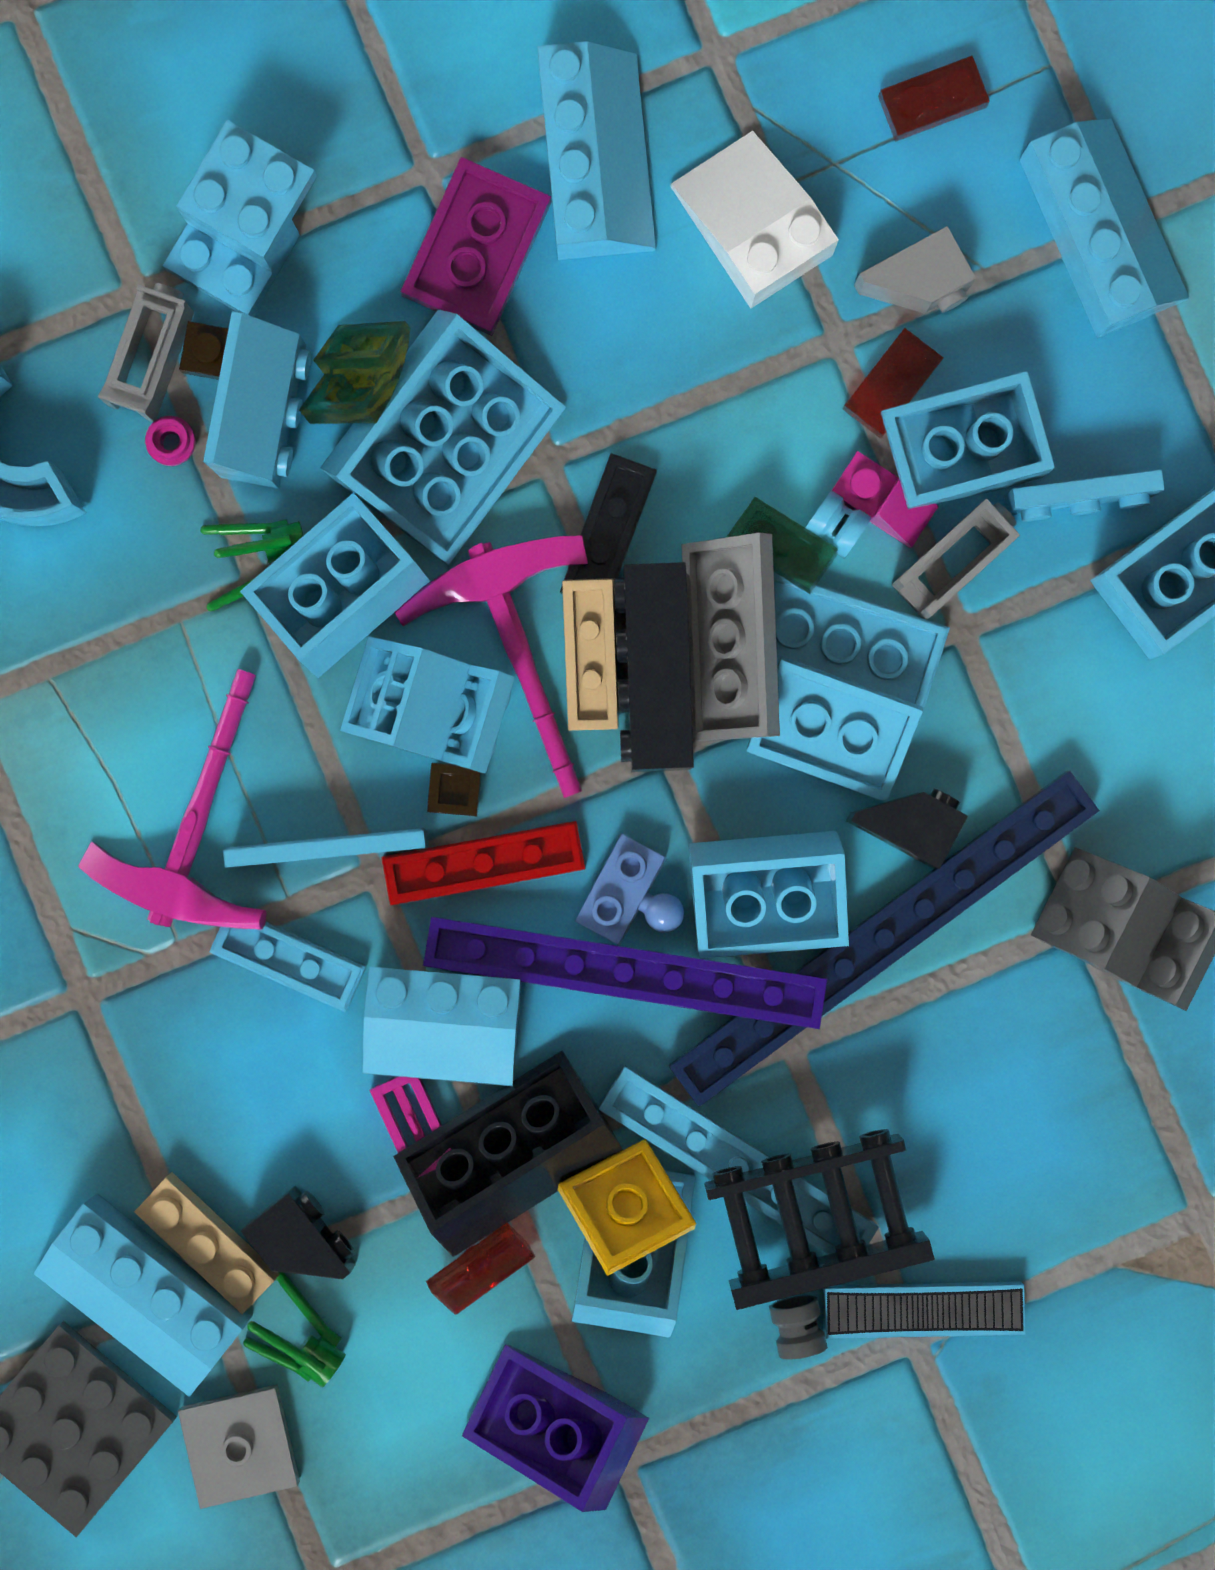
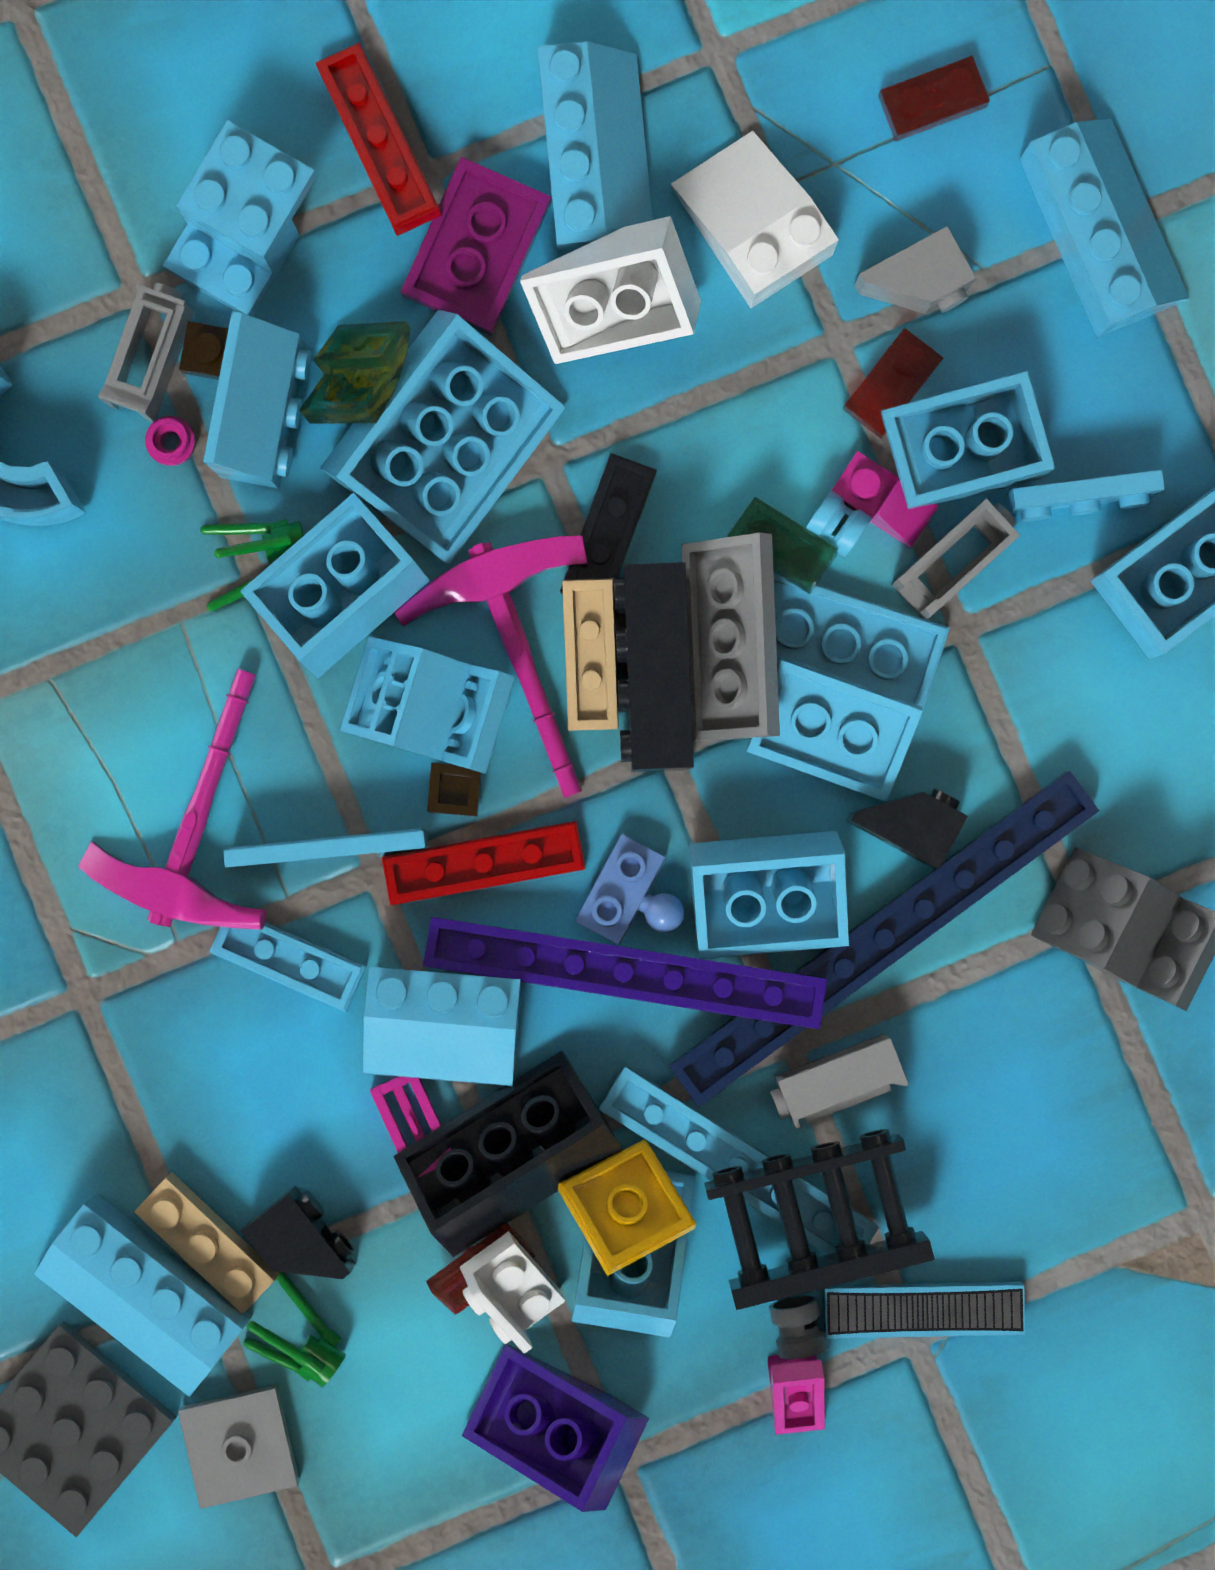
none -> red tile [315,42,442,236]
none -> white bracket [460,1231,565,1354]
none -> white slope [520,216,701,364]
none -> dark pink slope [767,1355,825,1435]
none -> light grey window [770,1033,909,1129]

